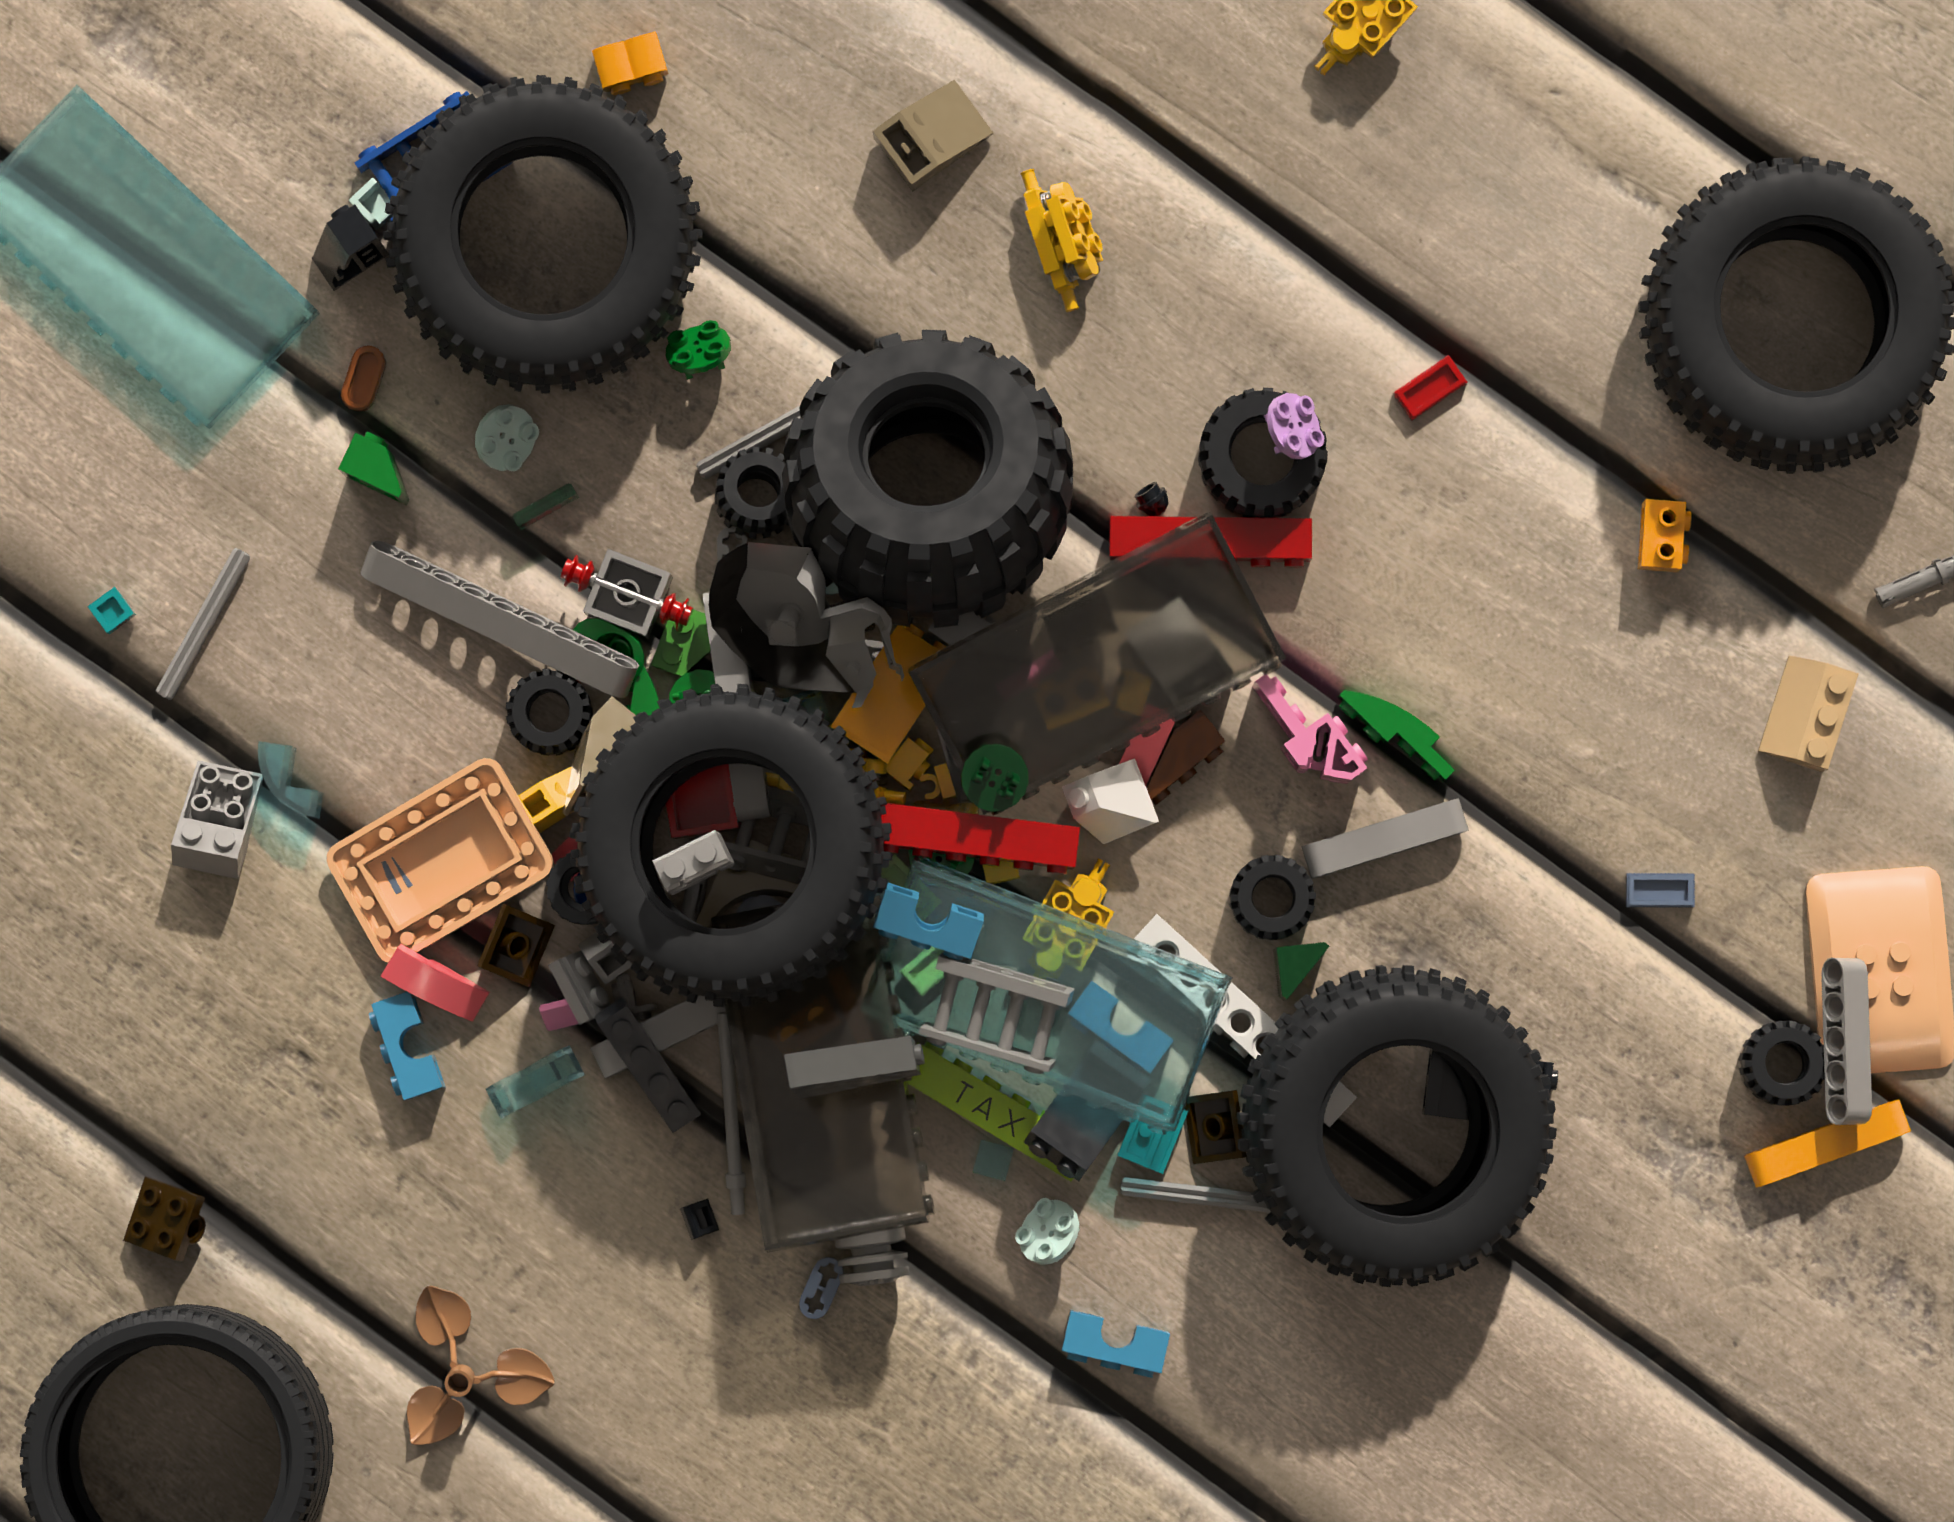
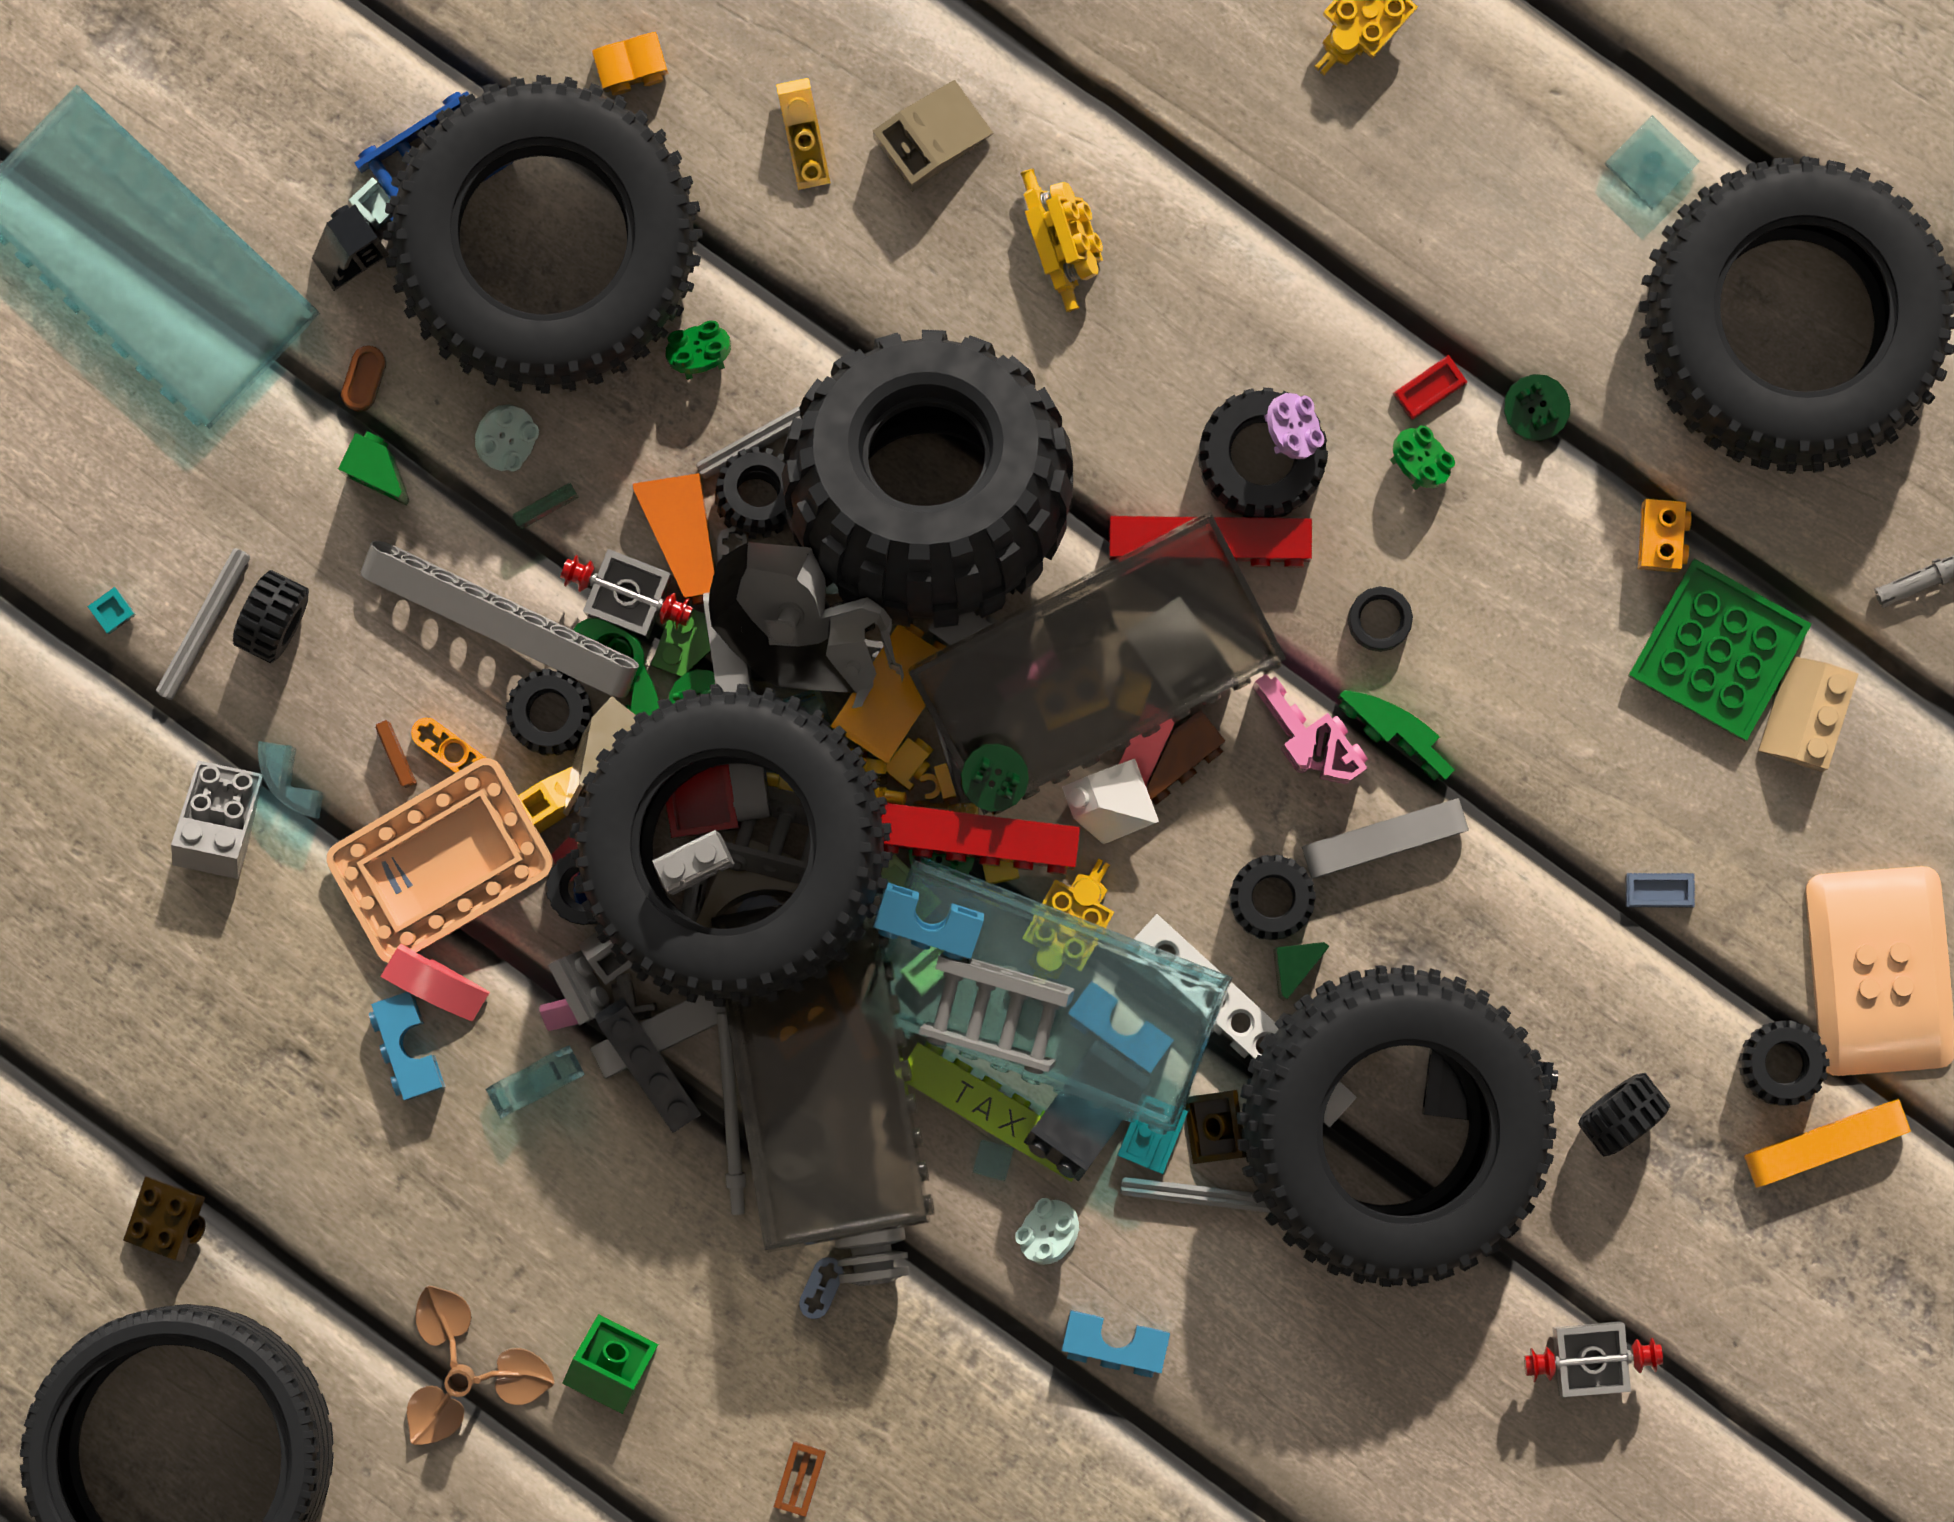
dark brown slope [477,904,555,987] -> none
black slope [680,1198,719,1240] -> none
dark grey slope [784,1036,925,1099] -> none
black plate [1134,482,1169,516] -> none
light grey beam [1821,958,1872,1125] -> none
none -> black tyre [233,570,309,663]
none -> dark orange tile [375,720,417,788]
none -> light orange beam [411,718,486,773]
none -> green slope [562,1314,659,1414]
none -> orange slope [633,473,715,605]
none -> dark orange tile [773,1441,826,1517]
none -> yellow slope [776,78,831,190]
none -> black tyre [1348,586,1413,652]
none -> green plate [1390,425,1455,490]
none -> dark green plate [1503,374,1571,441]
none -> light grey brick [1524,1322,1663,1397]
none -> black tyre [1578,1073,1670,1157]
none -> clear light blue plate [1605,115,1700,210]
none -> green piece [1628,558,1812,742]

